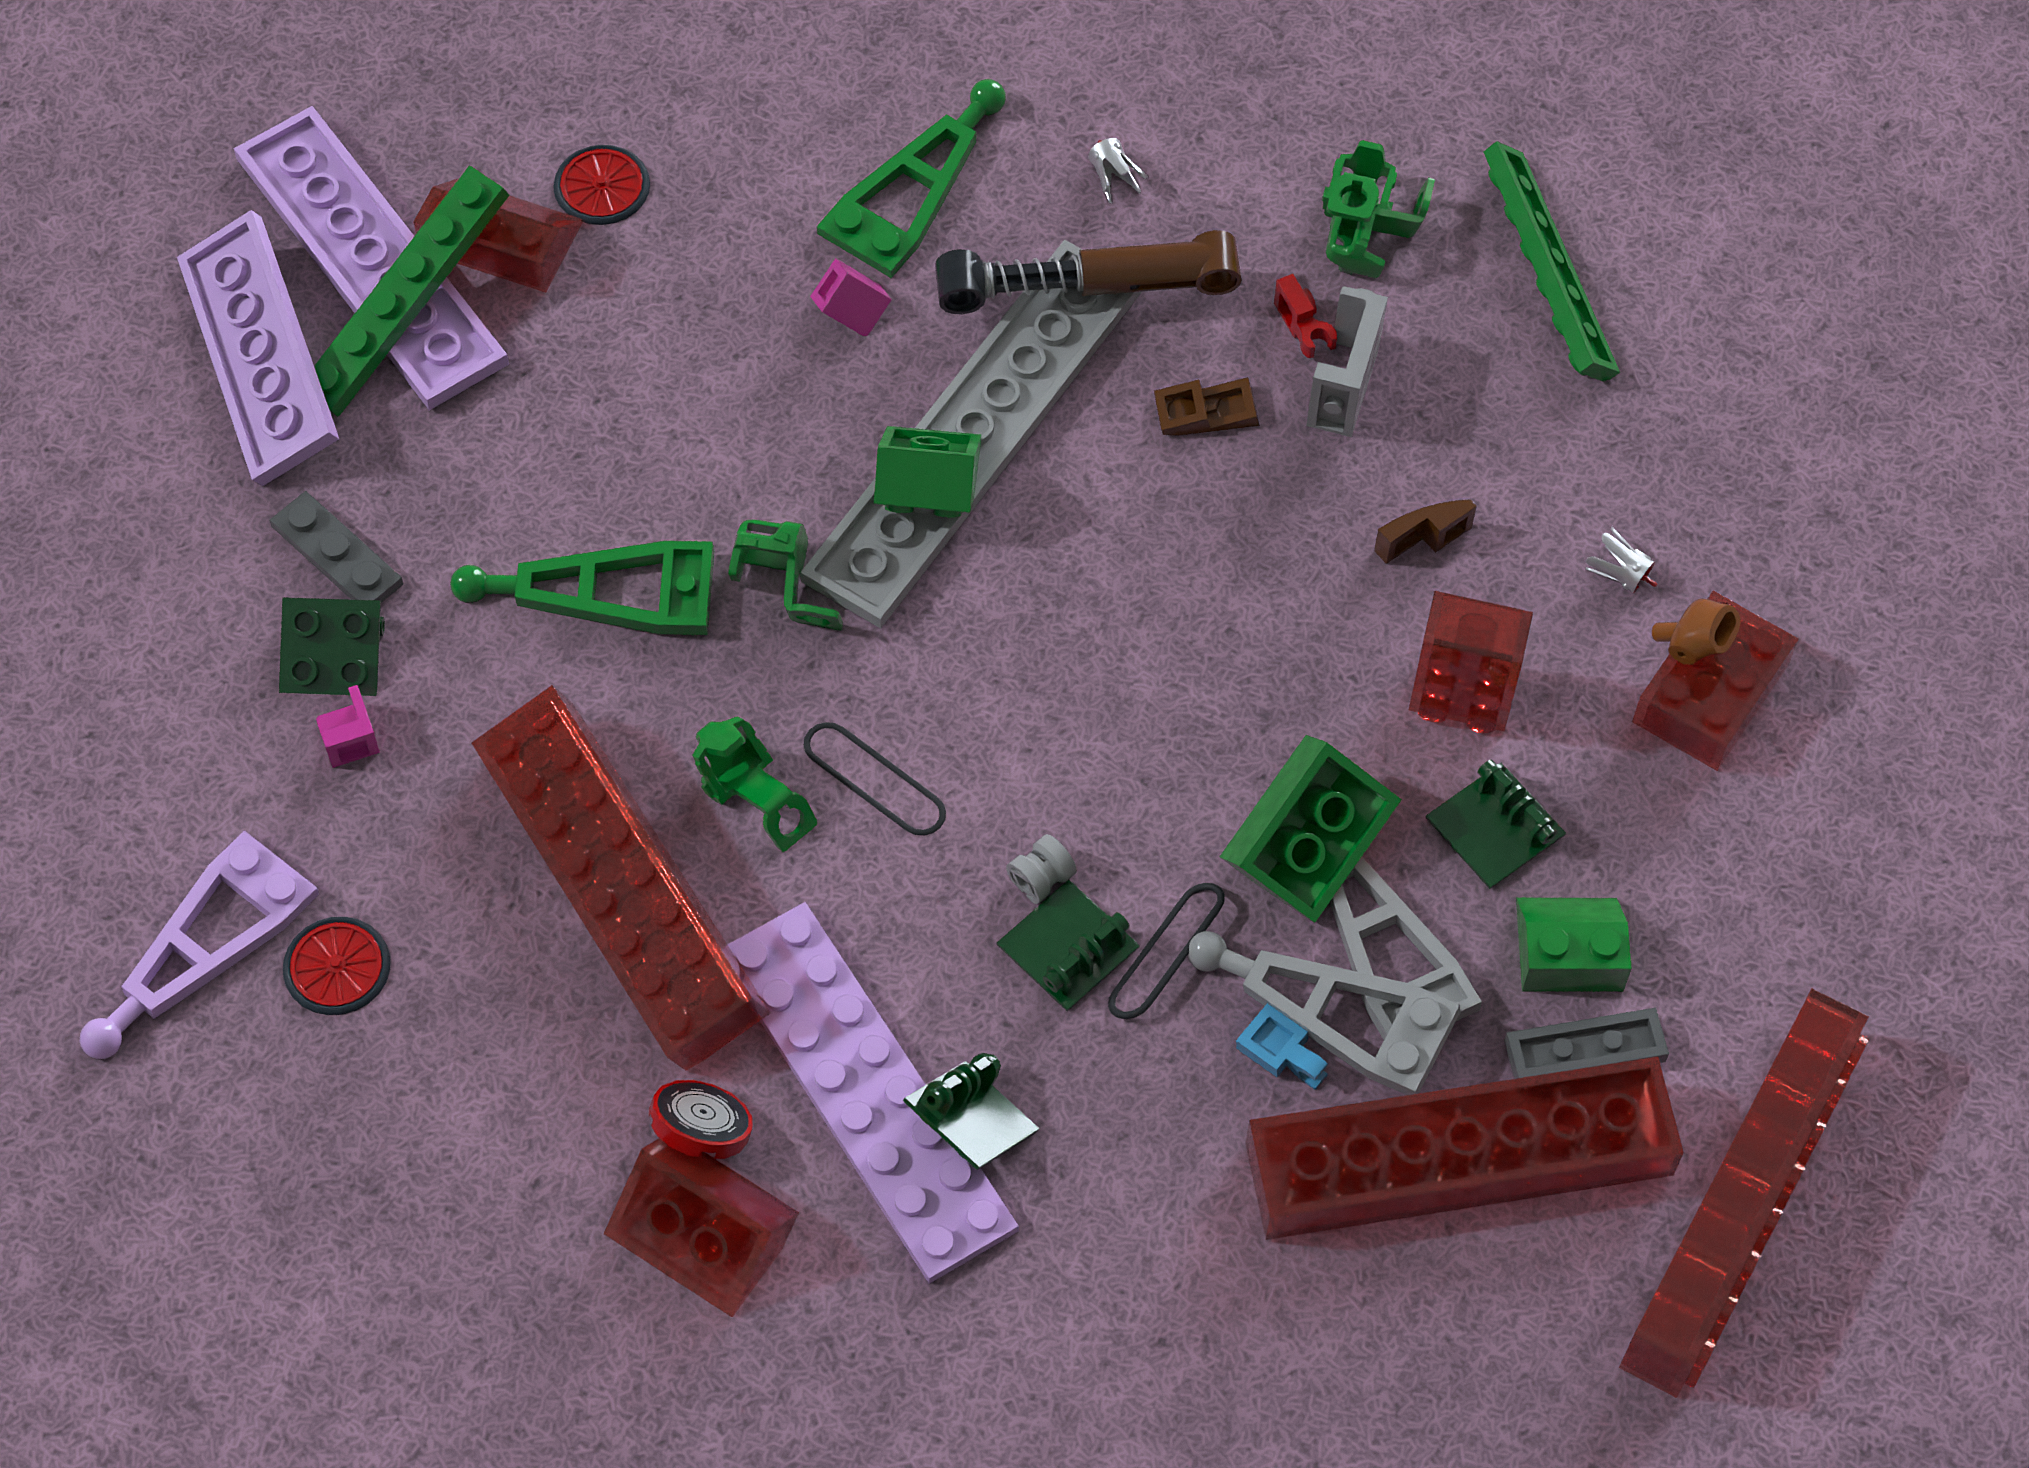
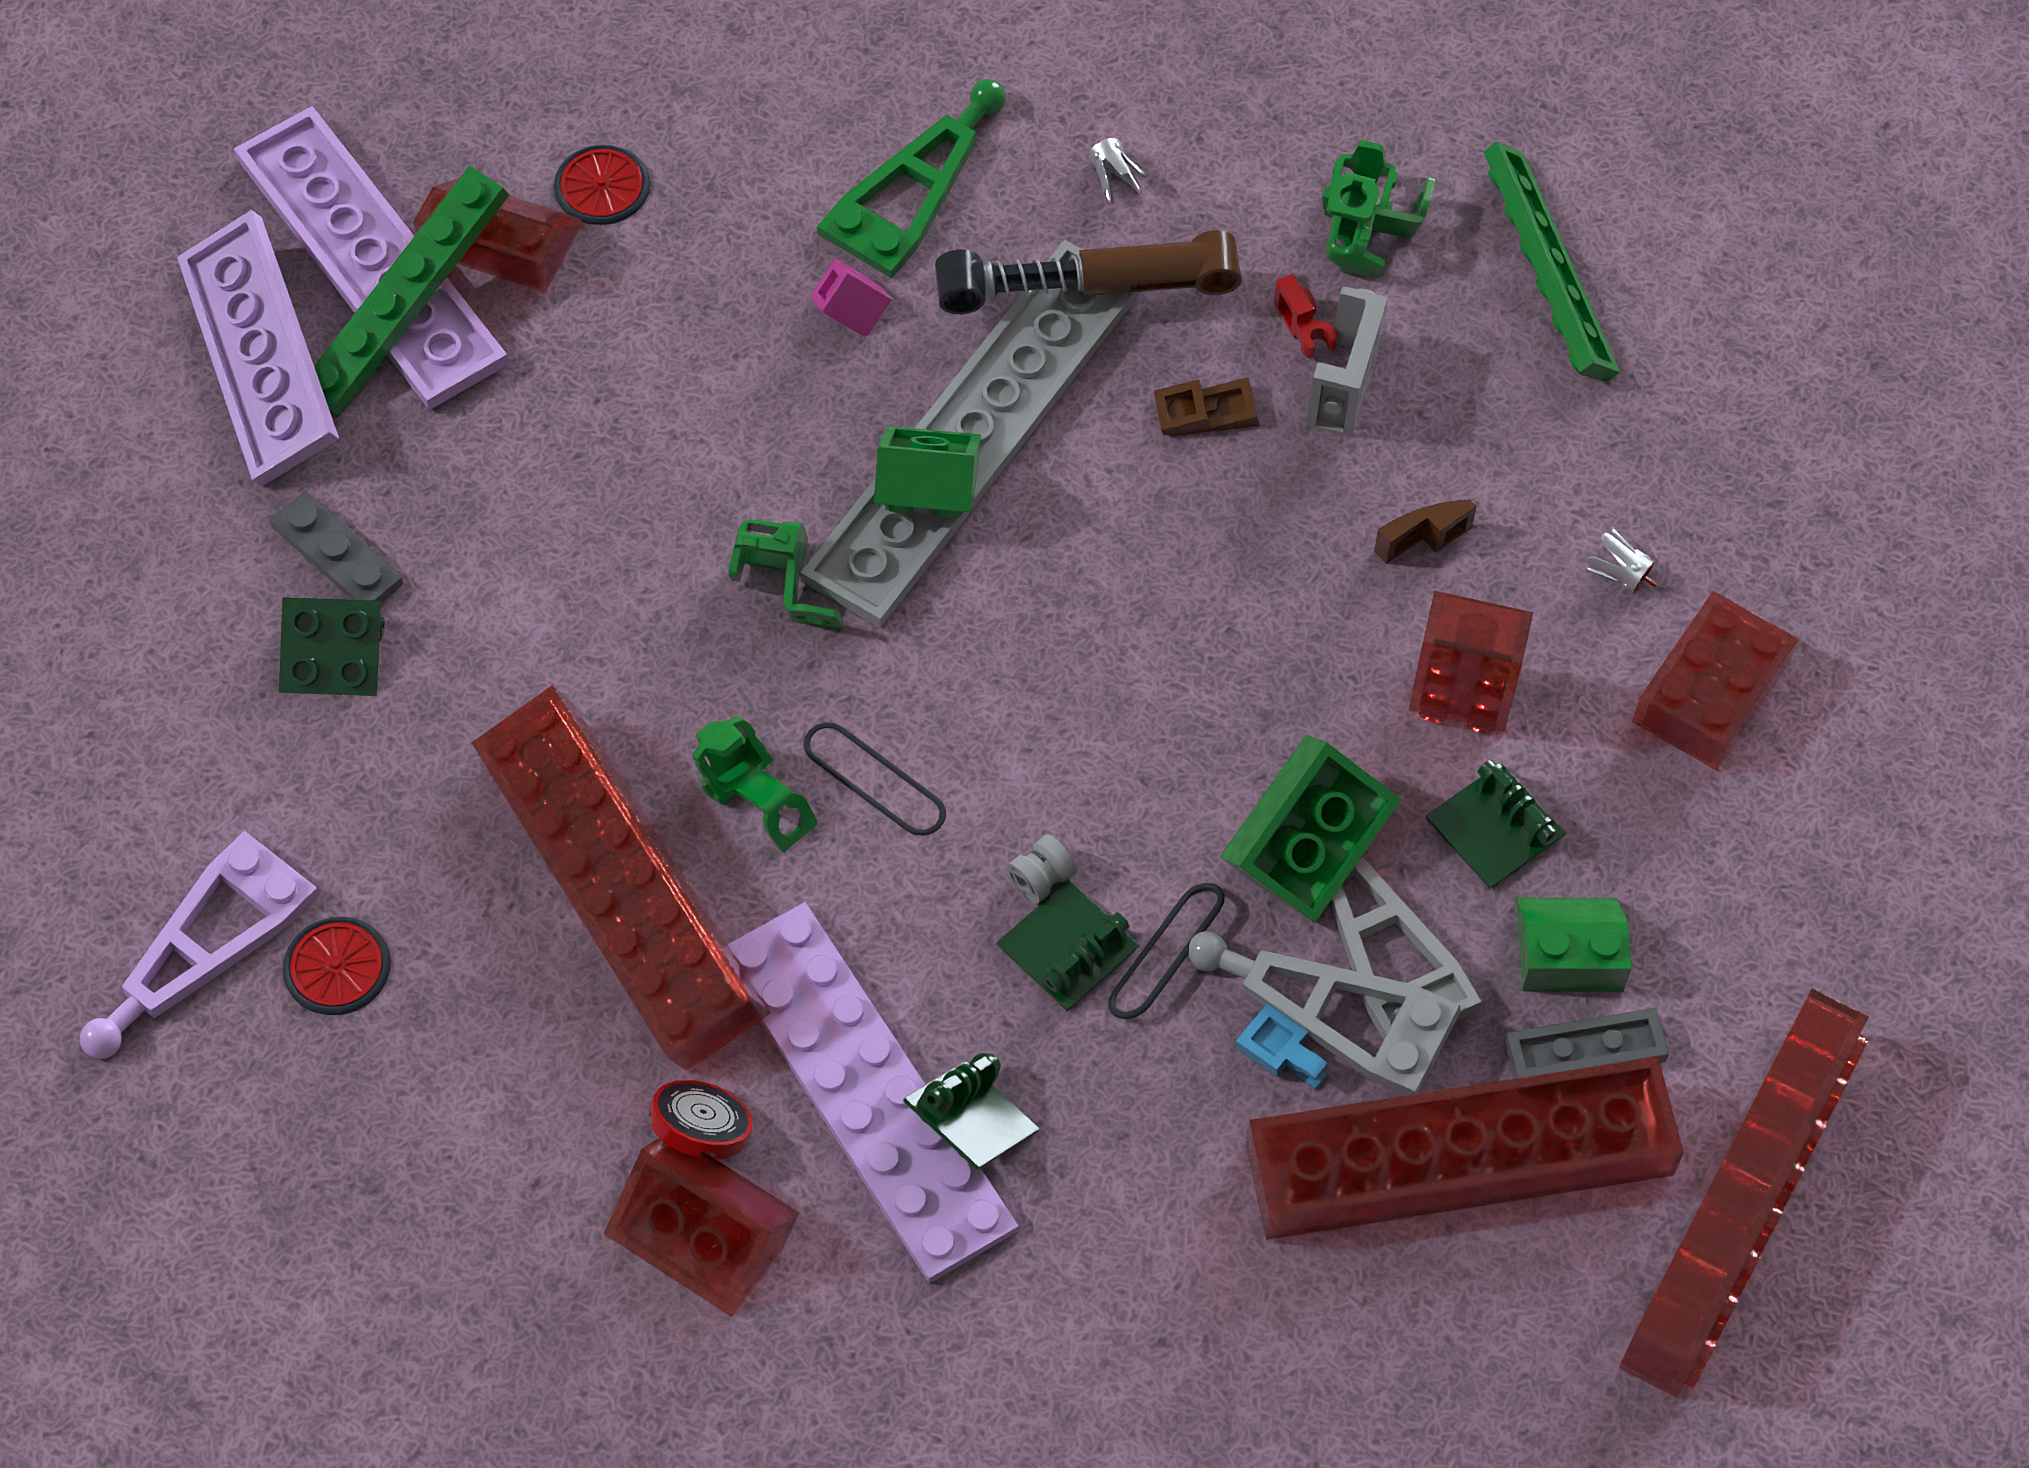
dark pink panel [316,685,380,768] -> none
green plate [450,541,715,635] -> none
dark orange piece [1652,598,1741,665] -> none

